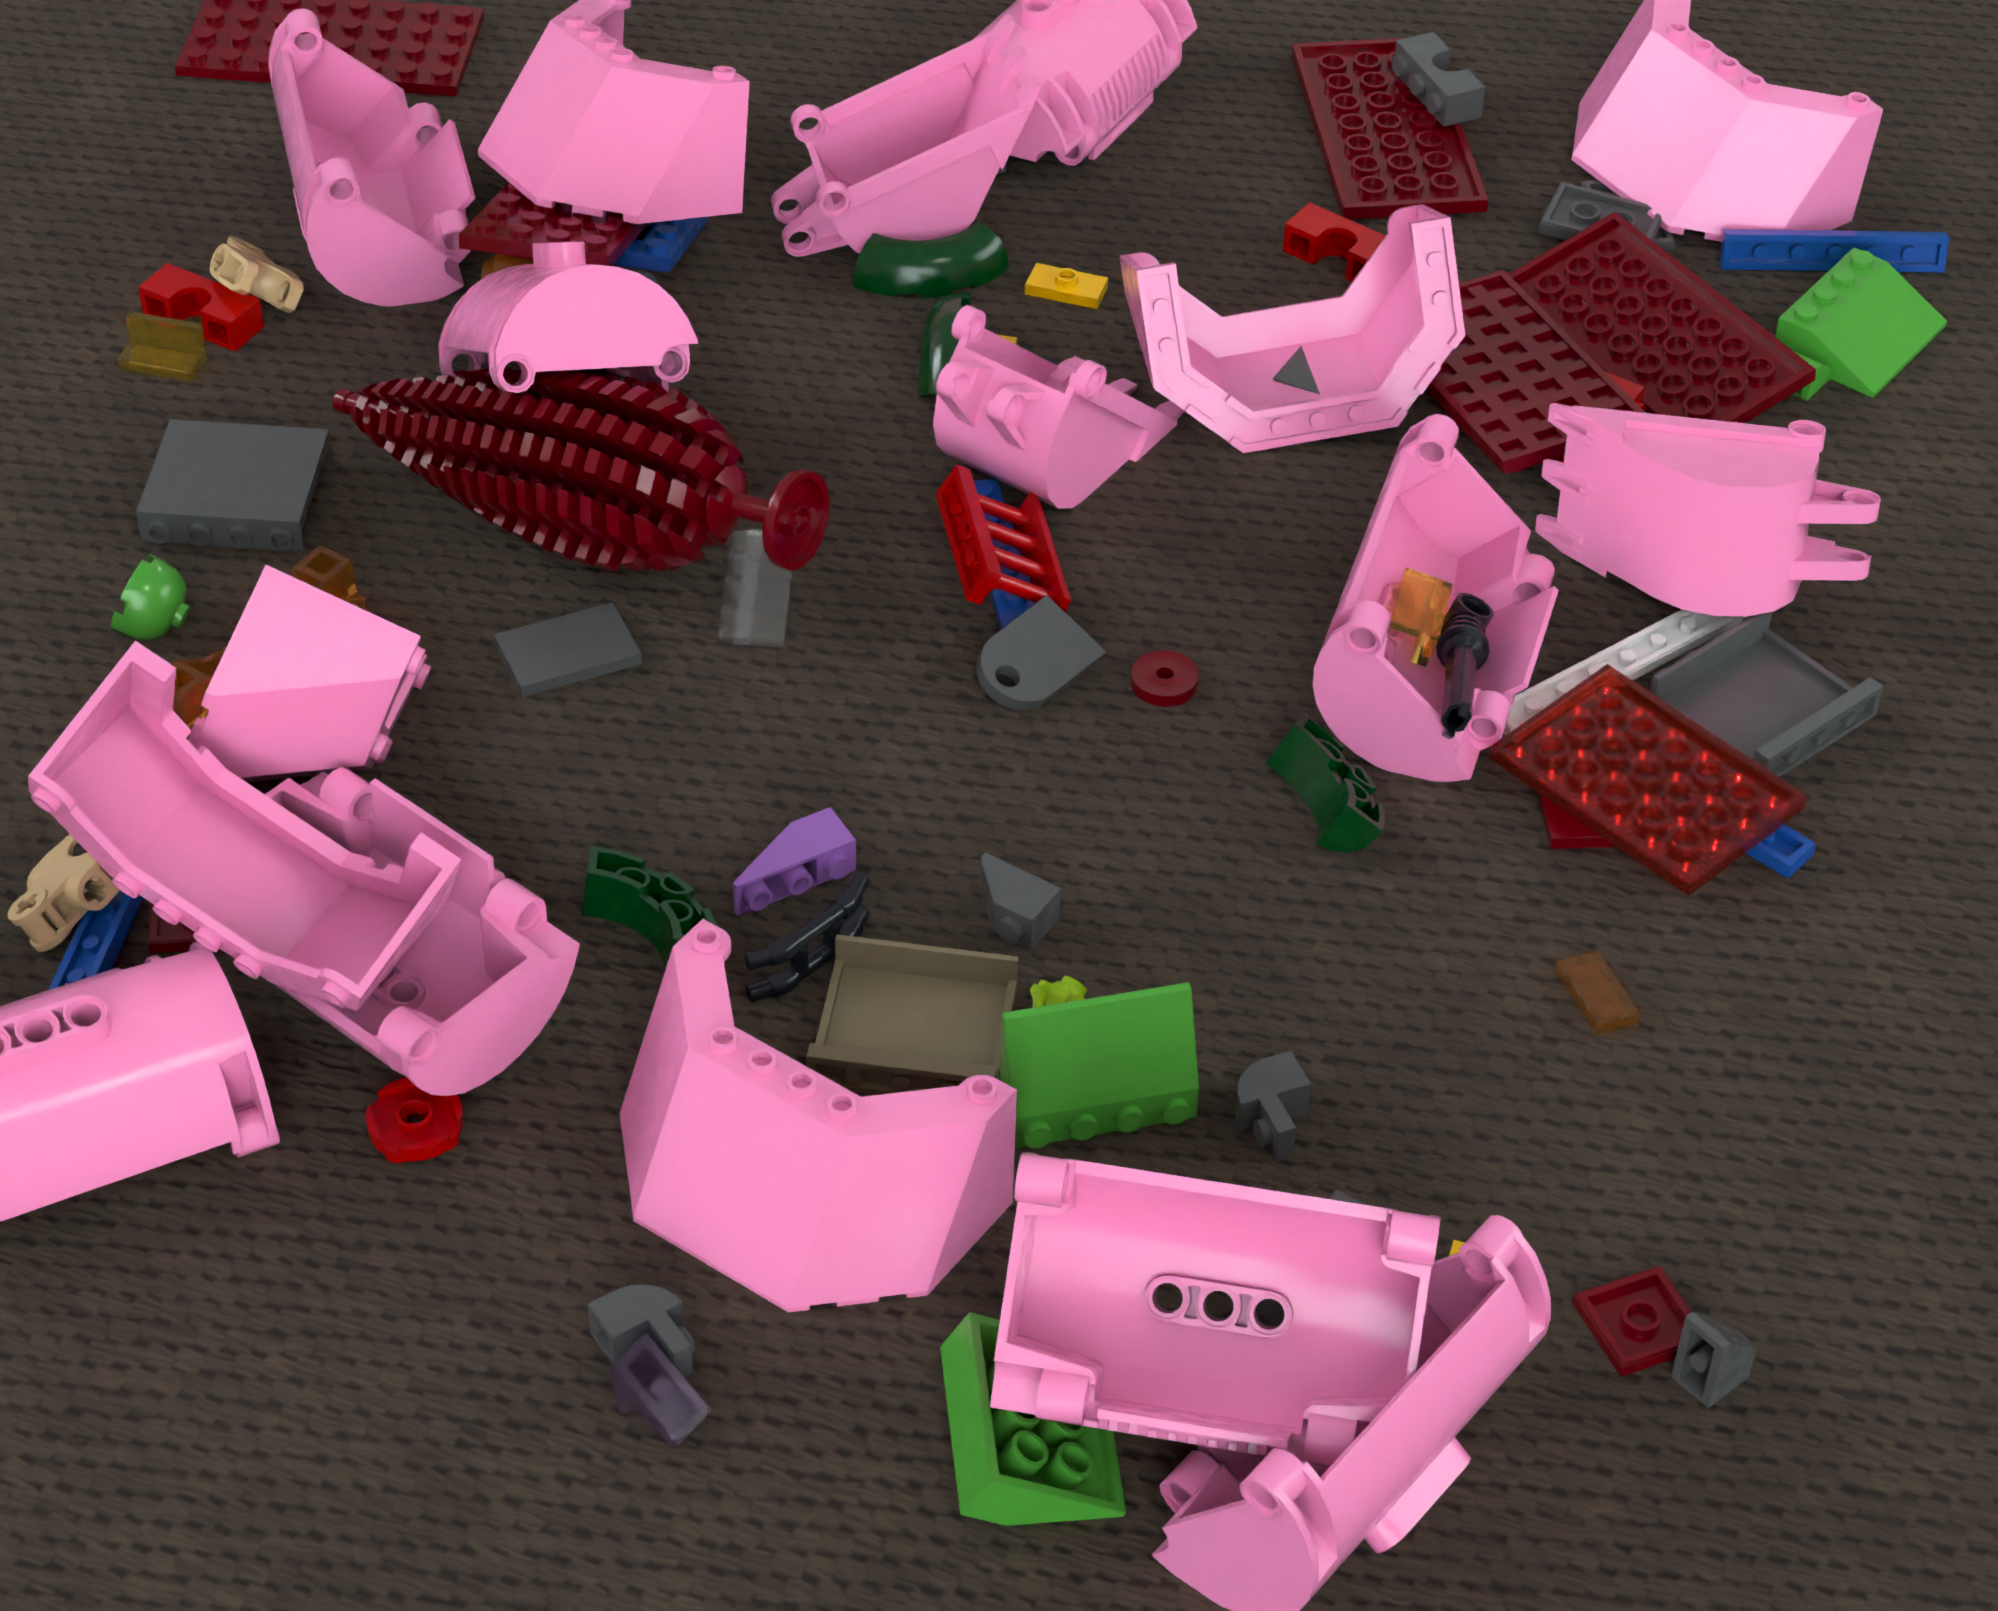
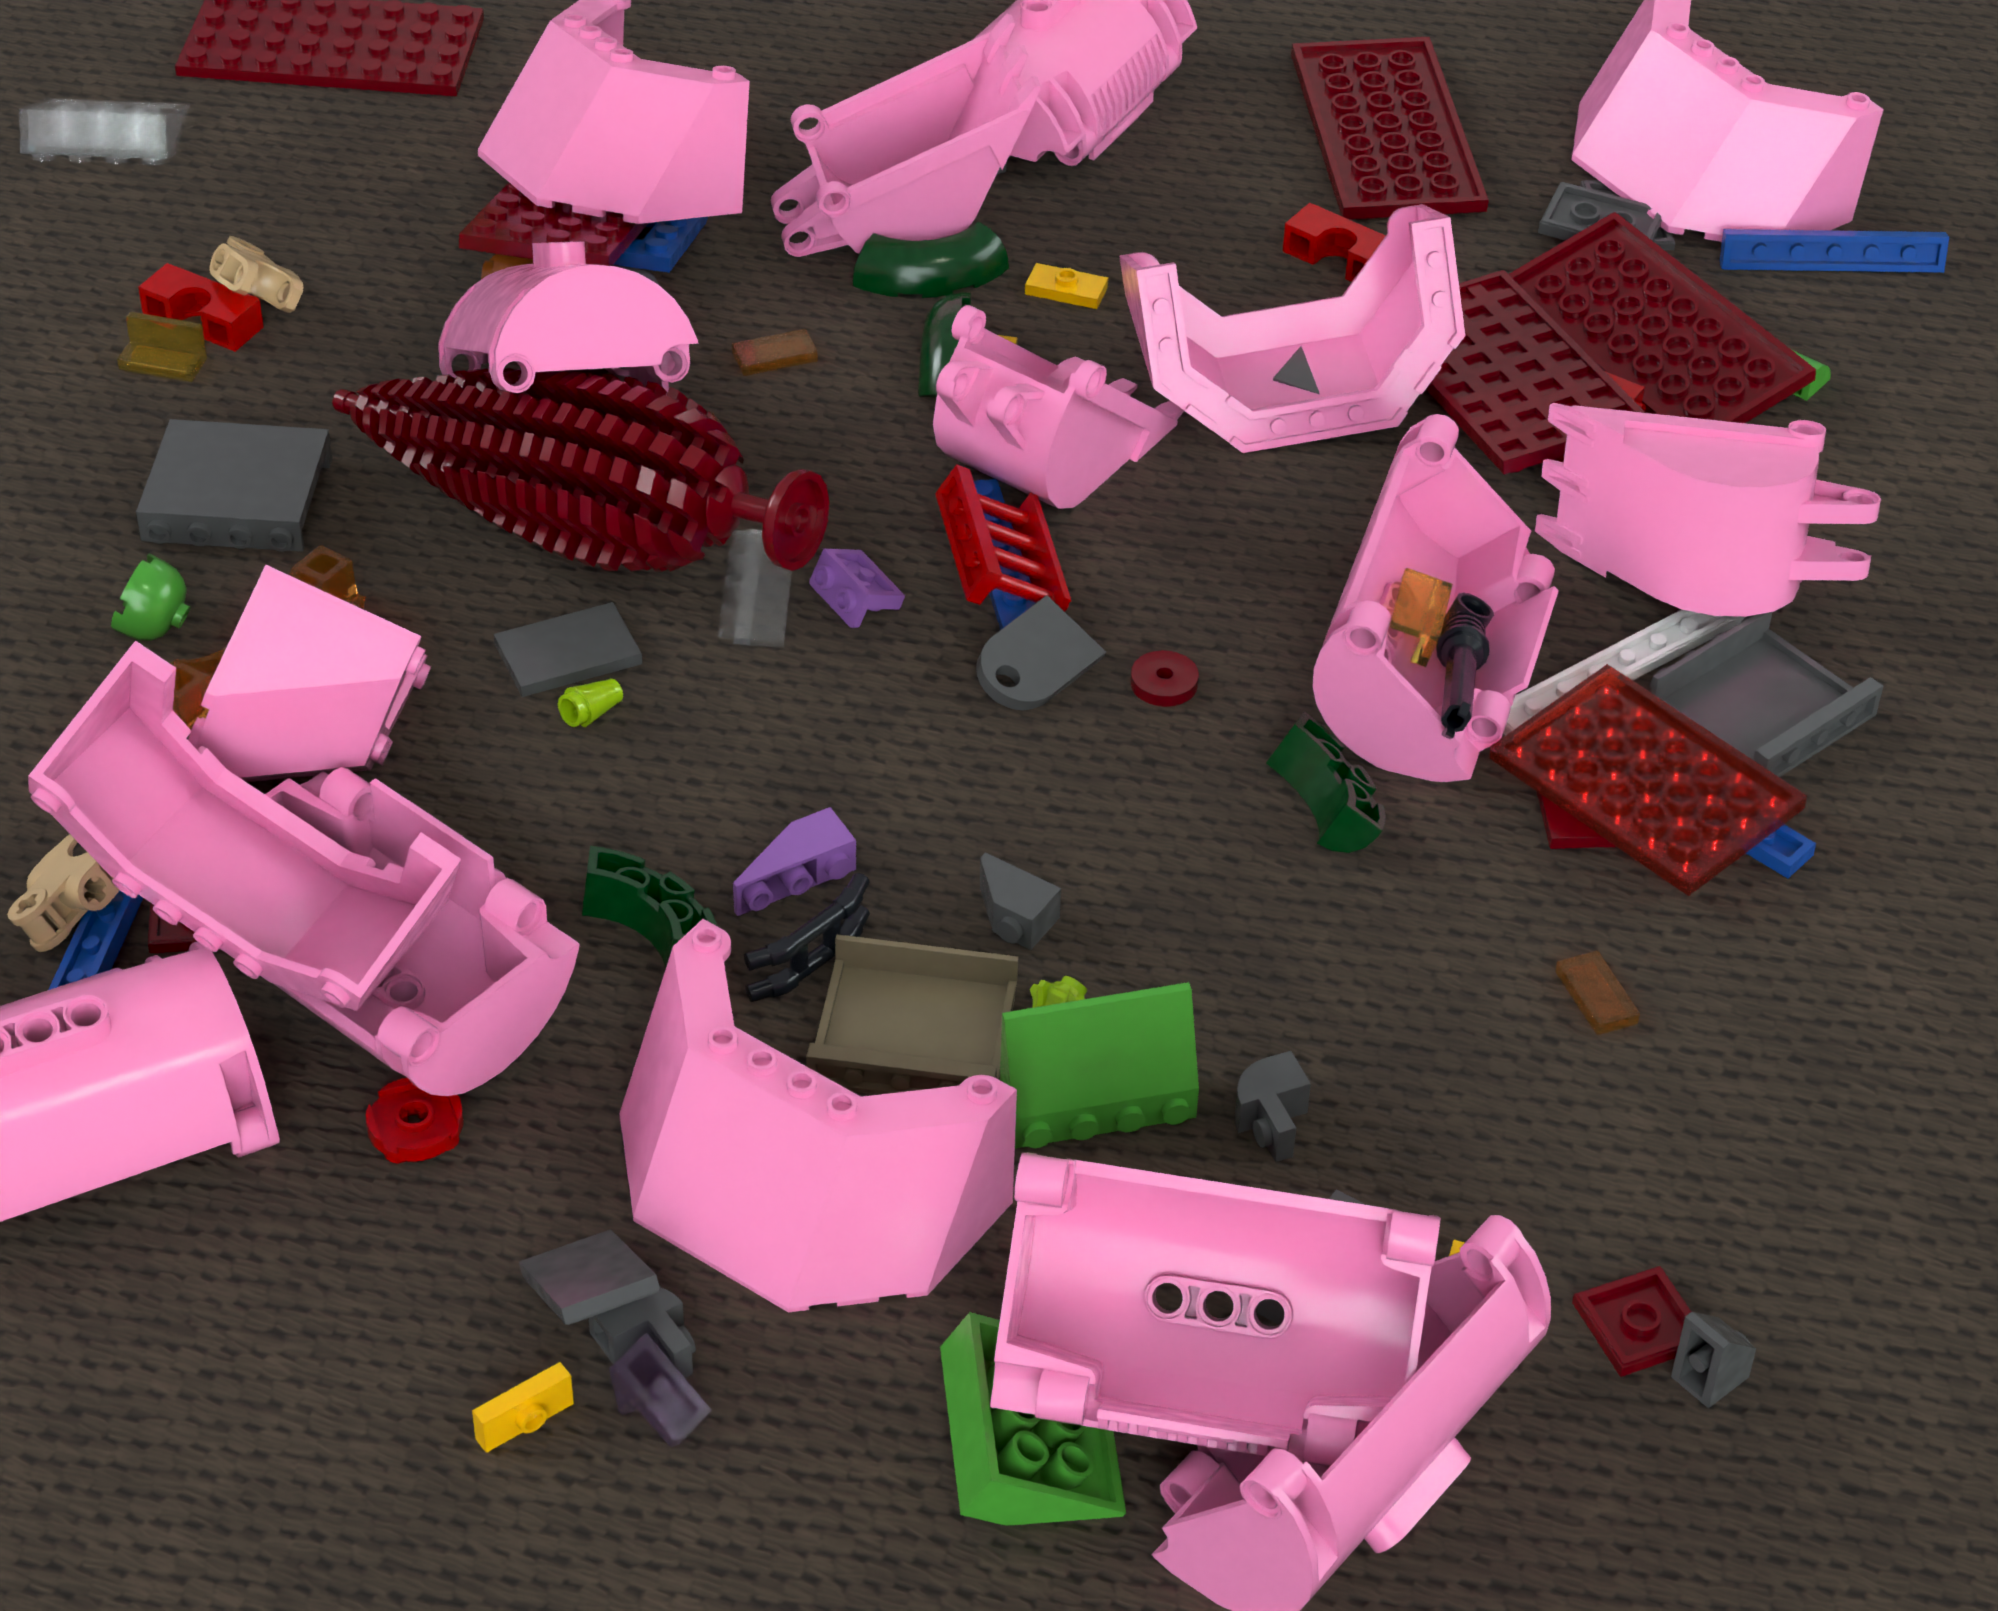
bright pink cylinder [268,8,476,307] -> none
dark grey arch [1392,32,1485,127] -> none
bright green slope [1775,247,1947,398] -> none
none -> clear slope [19,98,190,165]
none -> yellow plate [472,1362,574,1453]
none -> dark grey tile [519,1229,660,1325]
none -> lime cone [558,678,623,727]
none -> clear orange tile [732,329,818,376]
none -> medium lavender bracket [809,549,905,628]

